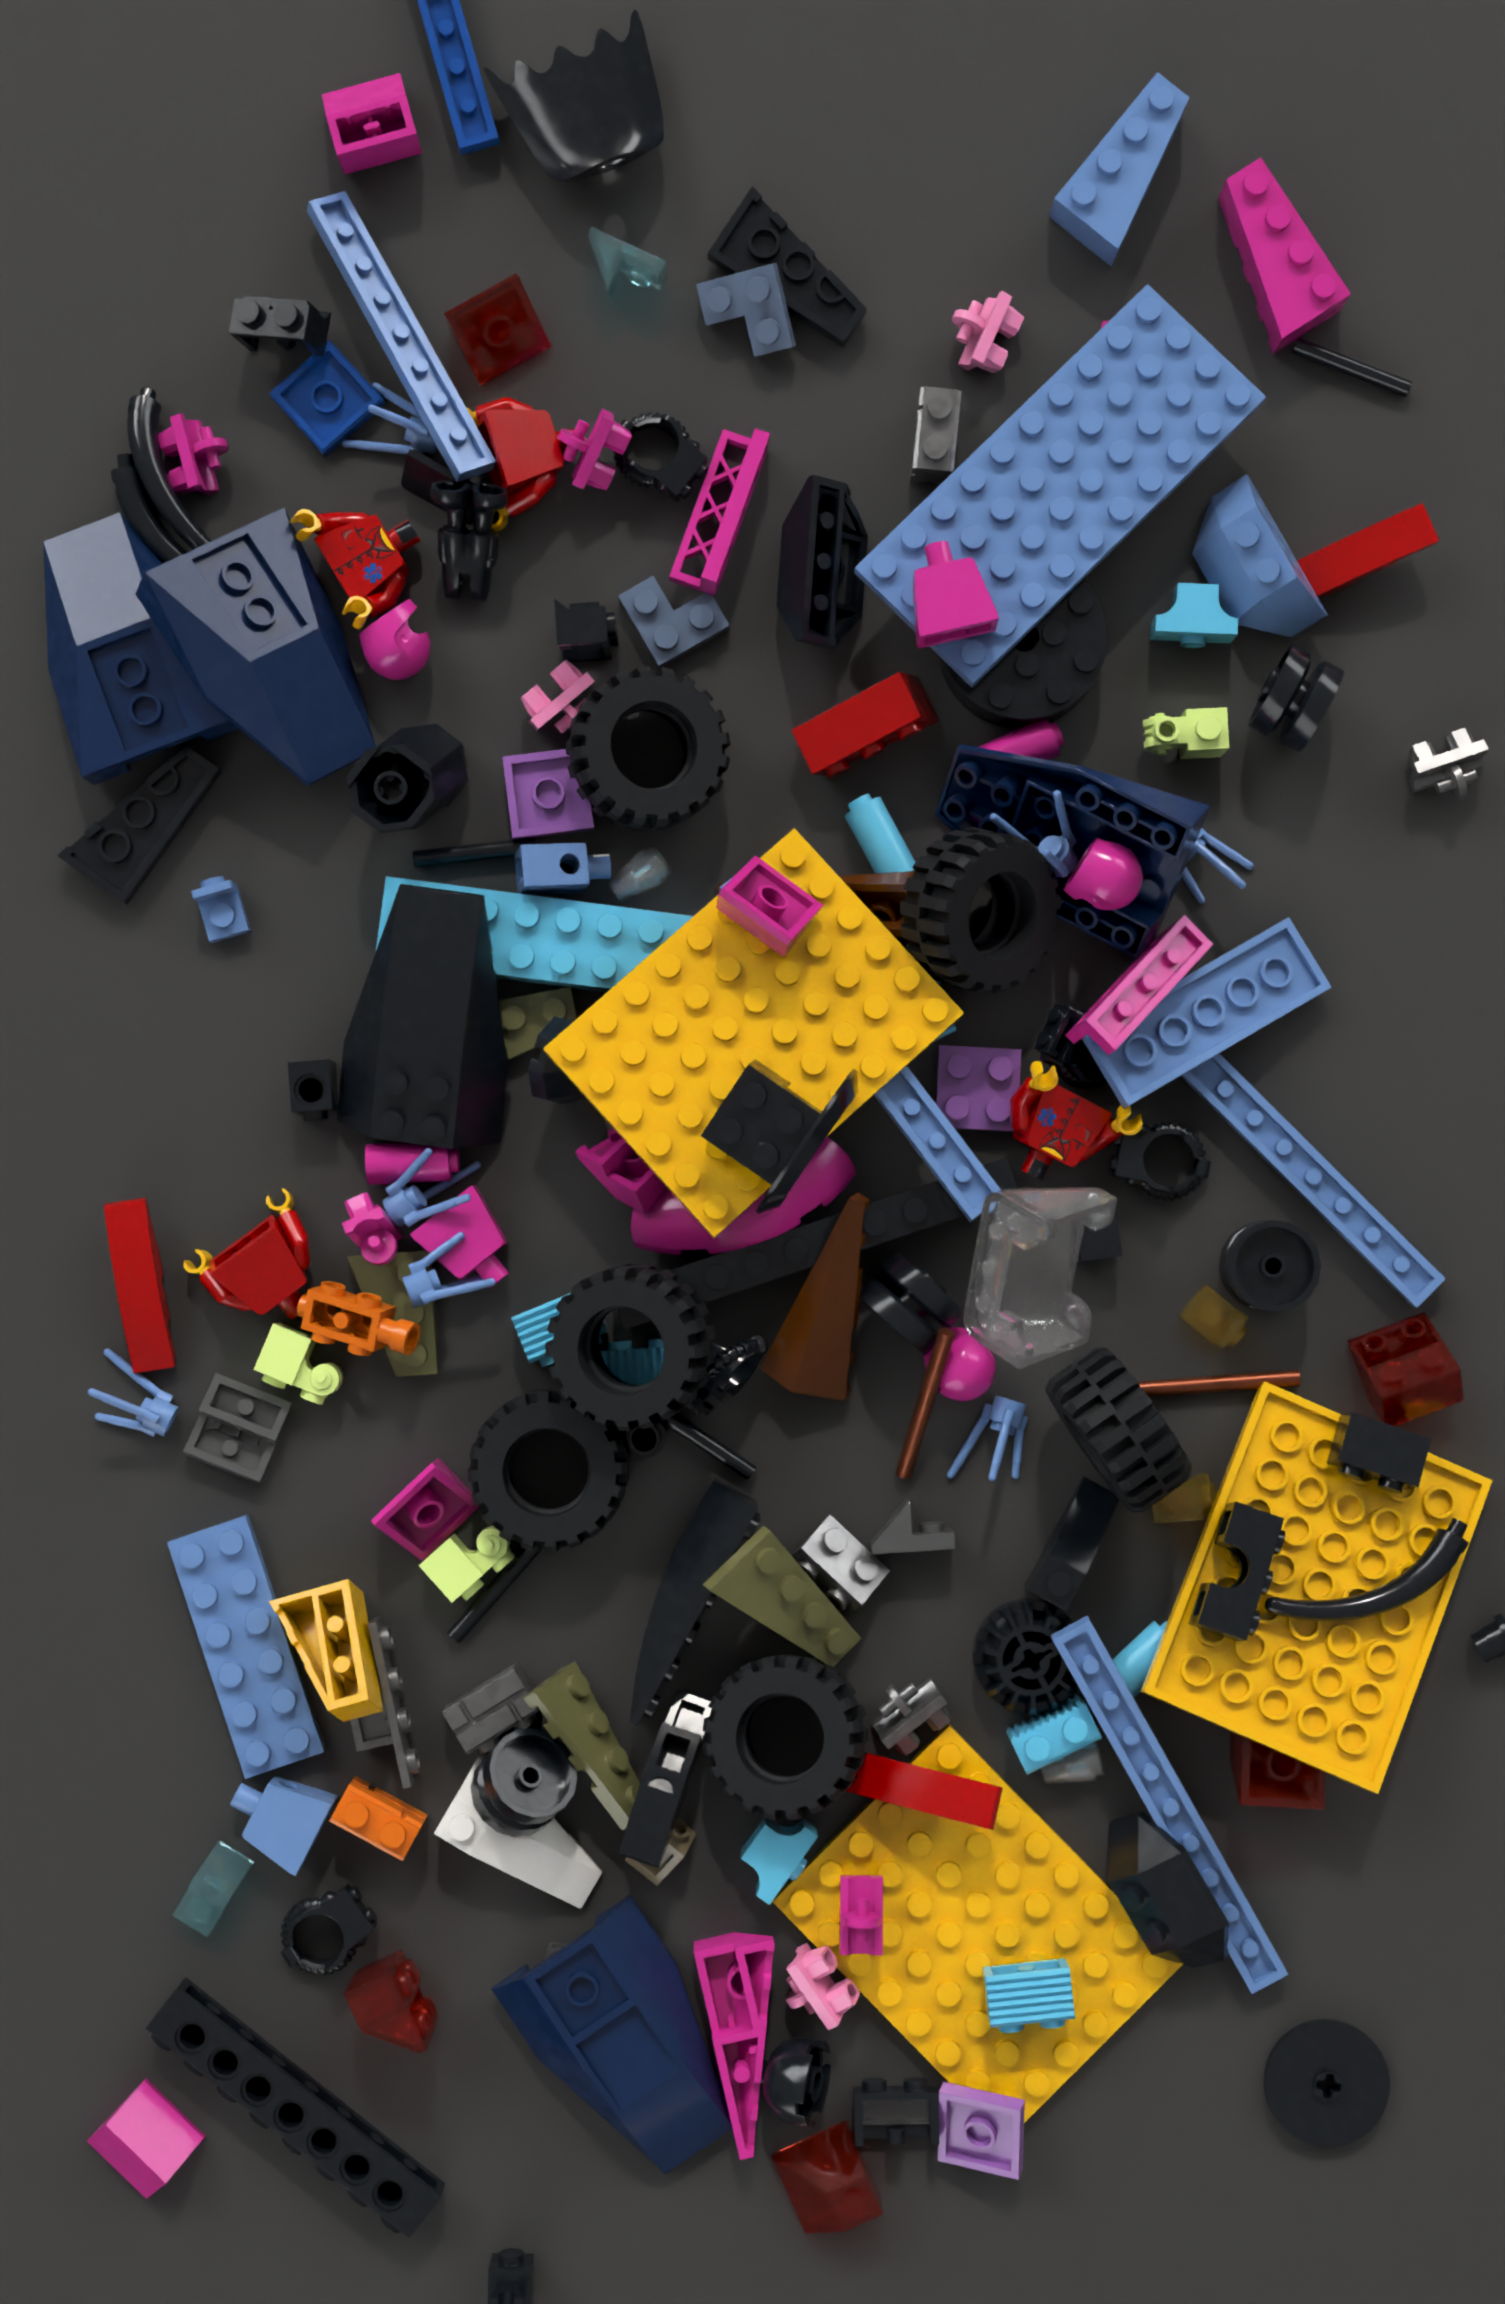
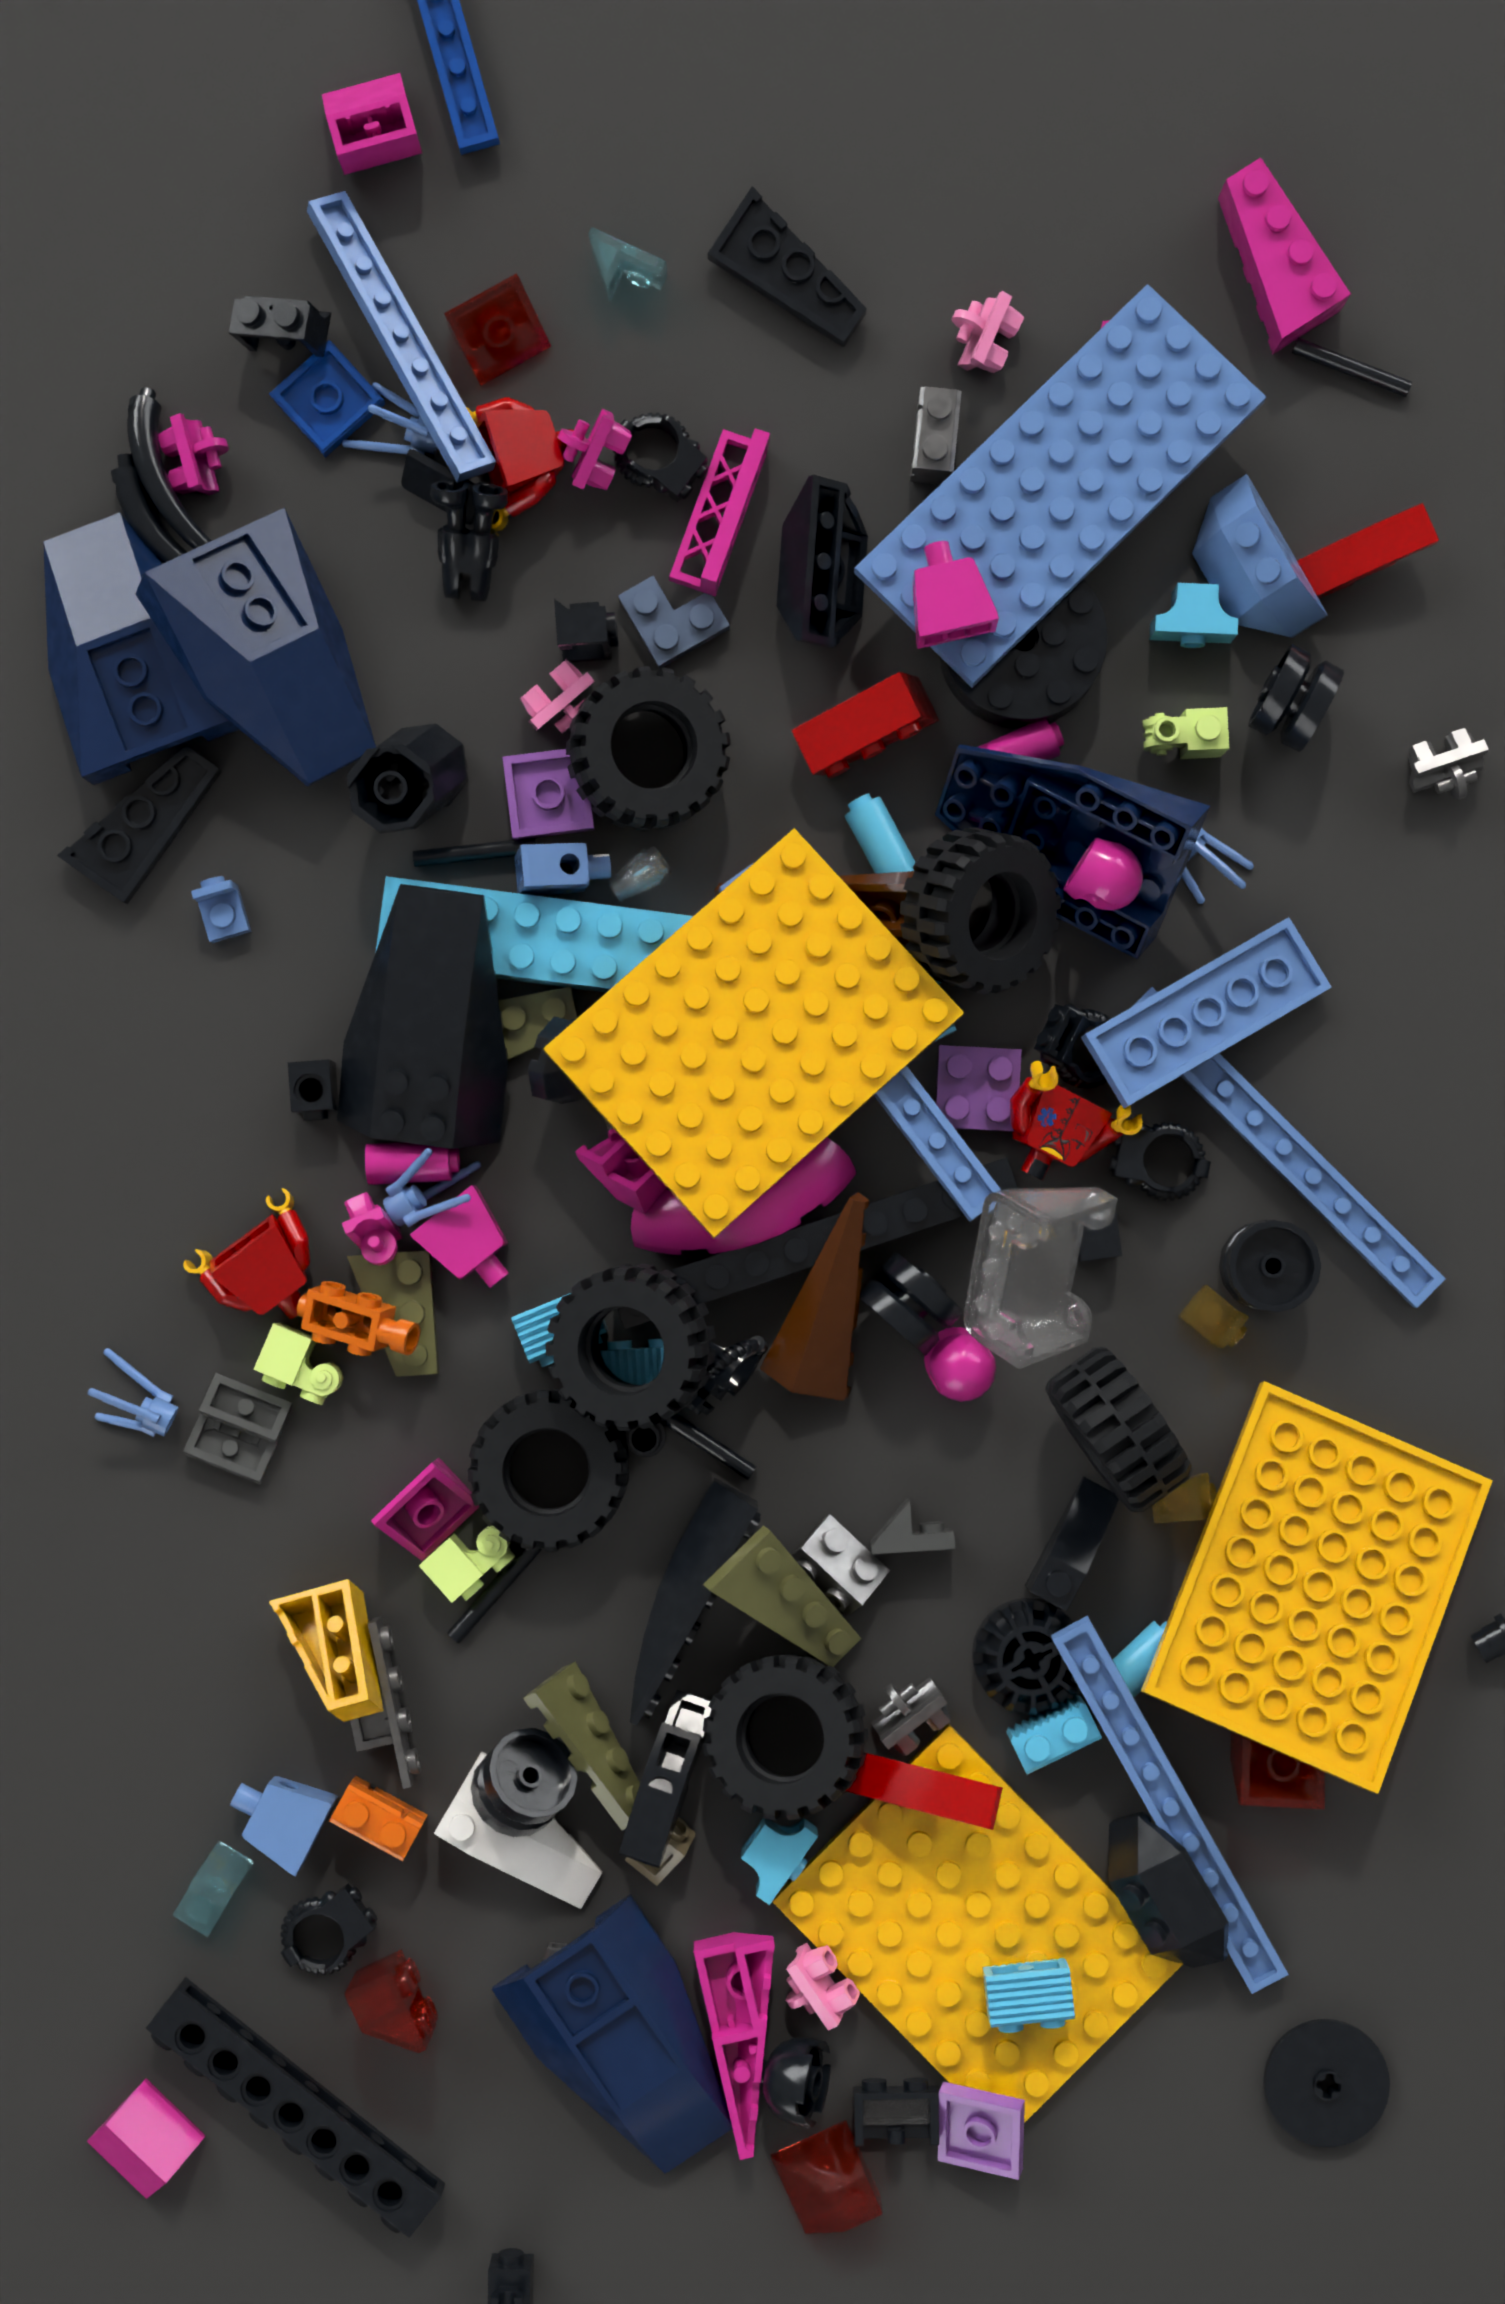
red slope [104,1197,177,1373] -> none
medium blue plate [167,1514,326,1779] -> none
red torso [290,509,420,629] -> none
dark pink helmet [359,599,431,680] -> none
medium blue plant [402,1232,495,1308] -> none
flat silver brick [442,1662,540,1755] -> none
black piece [484,10,665,181] -> none
sand blue plate [696,263,796,357] -> none
black piece [701,1059,858,1214] -> none
dark pink slope [716,855,823,958] -> none
dark pink hips [840,1875,883,1955] -> none
copper bar [895,1328,955,1479] -> none
medium blue plant [947,1395,1028,1481] -> none
medium blue plant [990,790,1078,878] -> none
clear cone [1041,1742,1105,1784] -> none
medium blue wedge [1049,72,1190,267] -> none
dark pink fence [1065,915,1213,1055] -> none
copper bar [1137,1369,1301,1397] -> none
black arch [1188,1501,1285,1641] -> none
black animal [1264,1518,1469,1621] -> none
black brick [1327,1412,1431,1494] -> none
clear red slope [1348,1312,1464,1426] -> none

